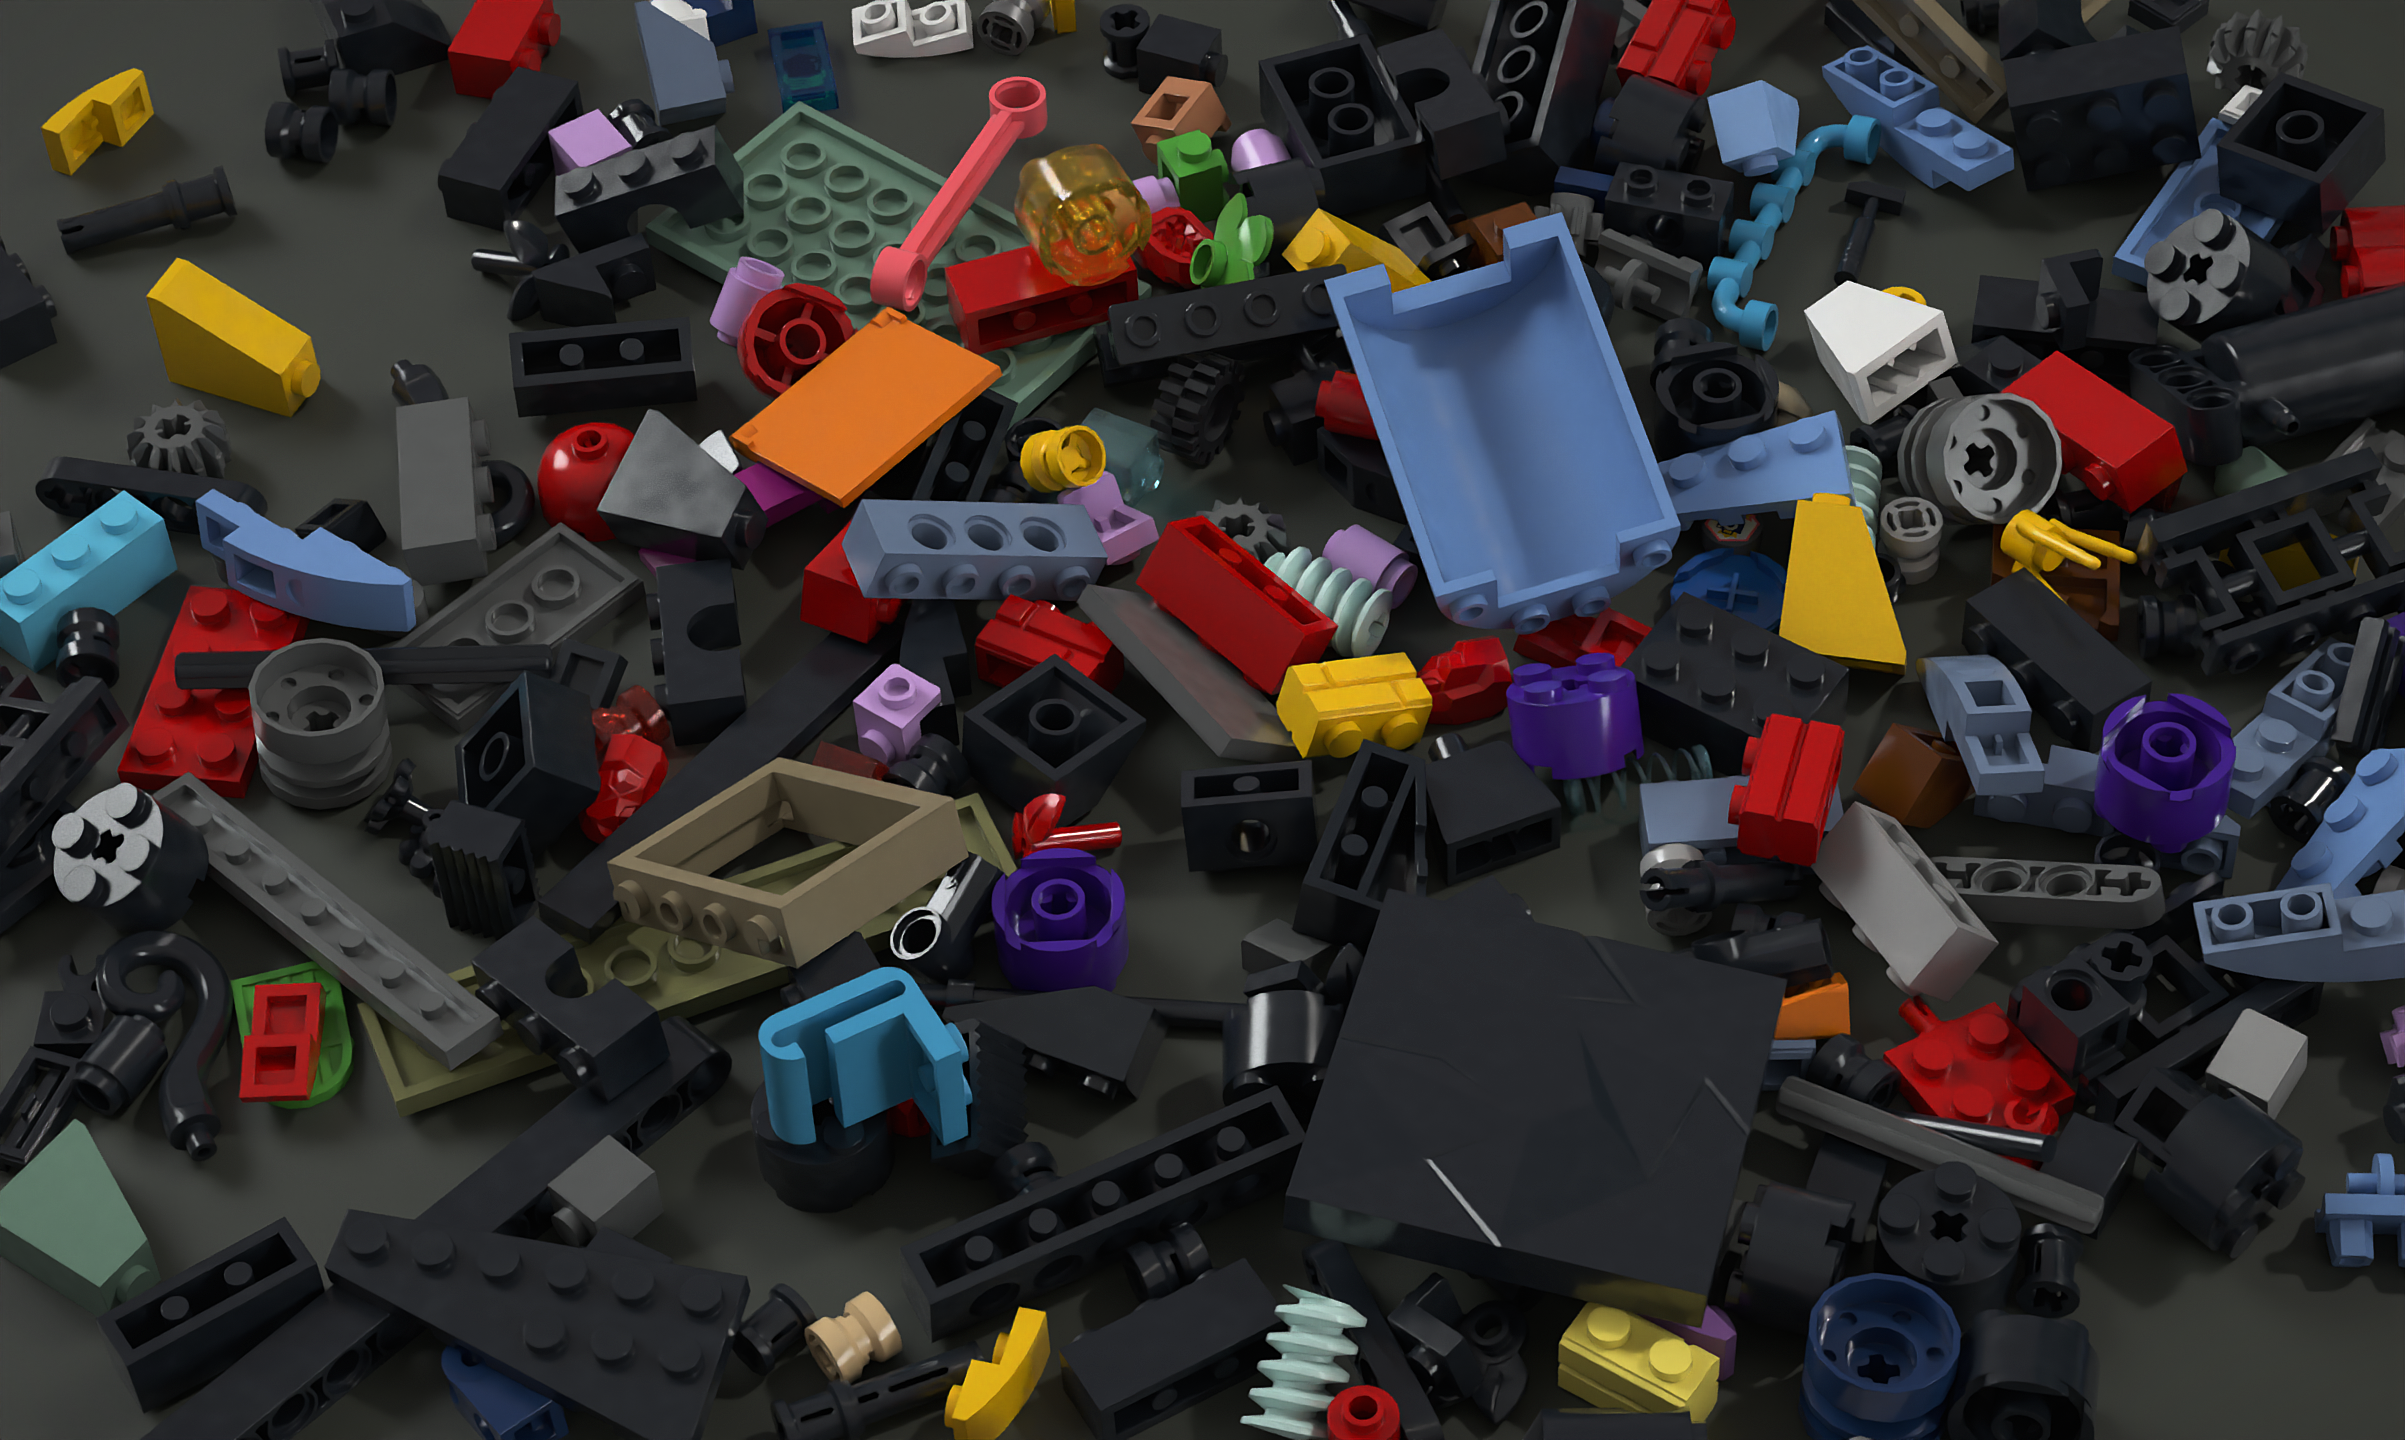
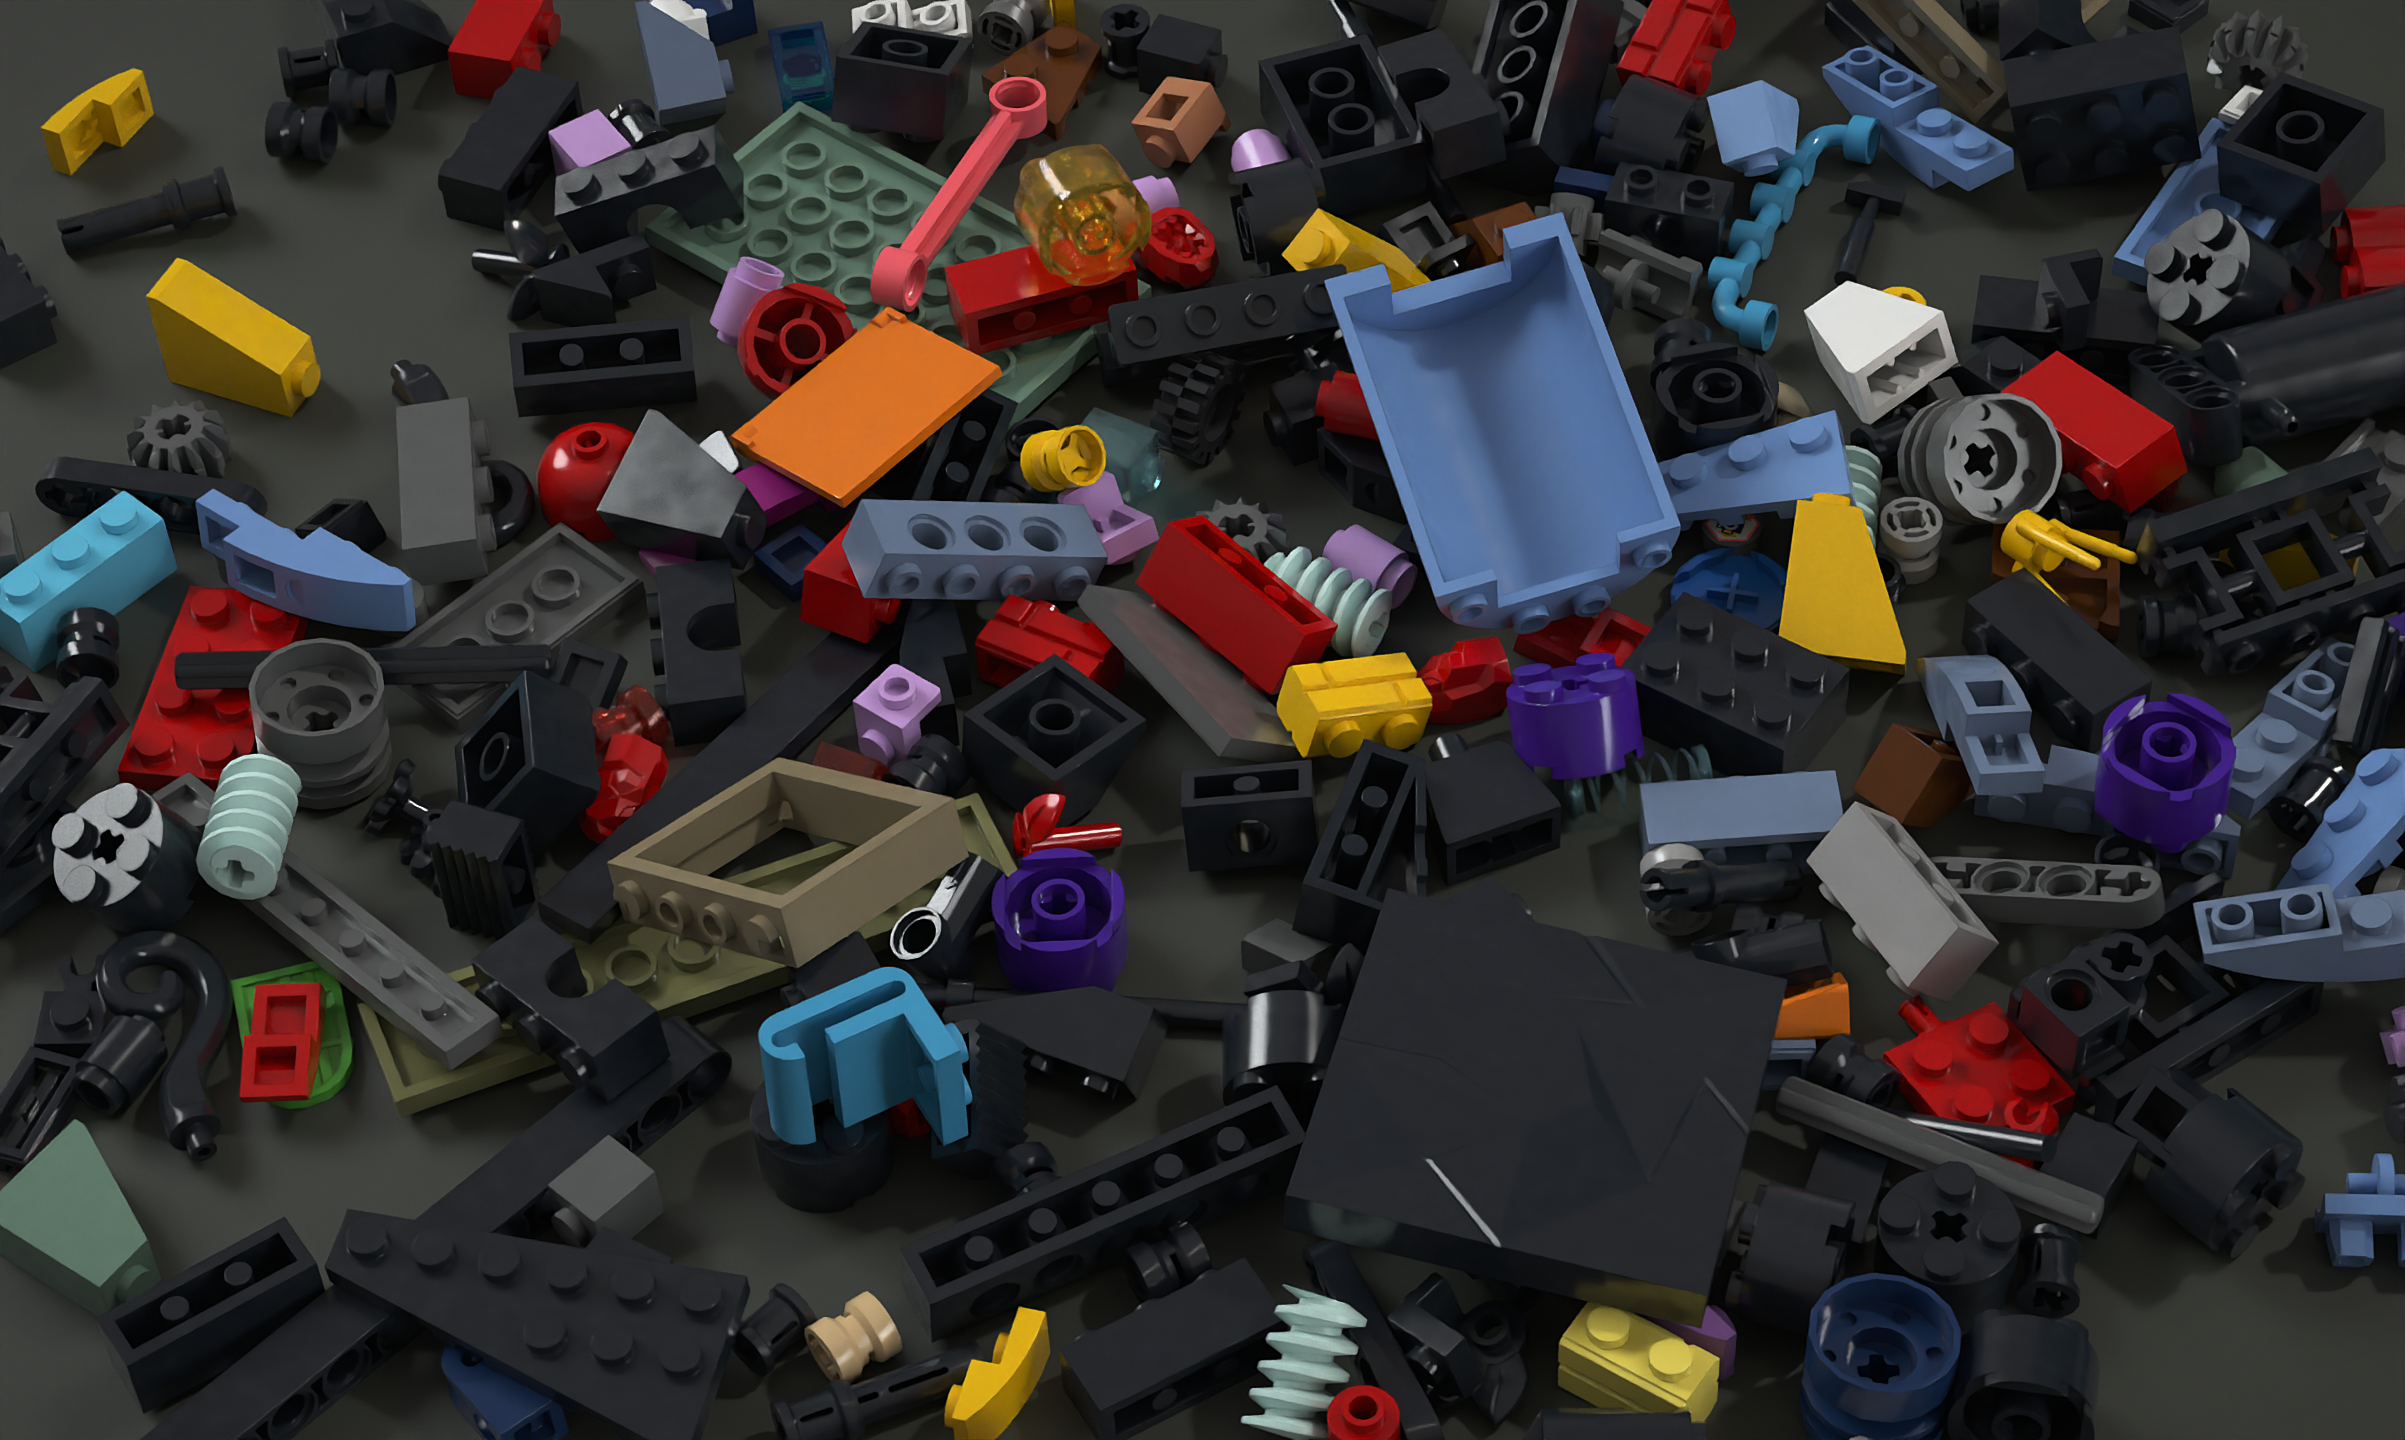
bright green brick [1157,129,1230,223] -> none
bright green plate [1190,193,1274,289] -> none
red brick [1728,713,1845,867] -> none
light grey panel [2206,1009,2308,1120] -> none
none -> light aqua piece [196,754,302,900]
none -> dark blue tile [753,523,827,602]
none -> black brick [831,21,973,143]
none -> reddish brown wing [981,21,1103,141]

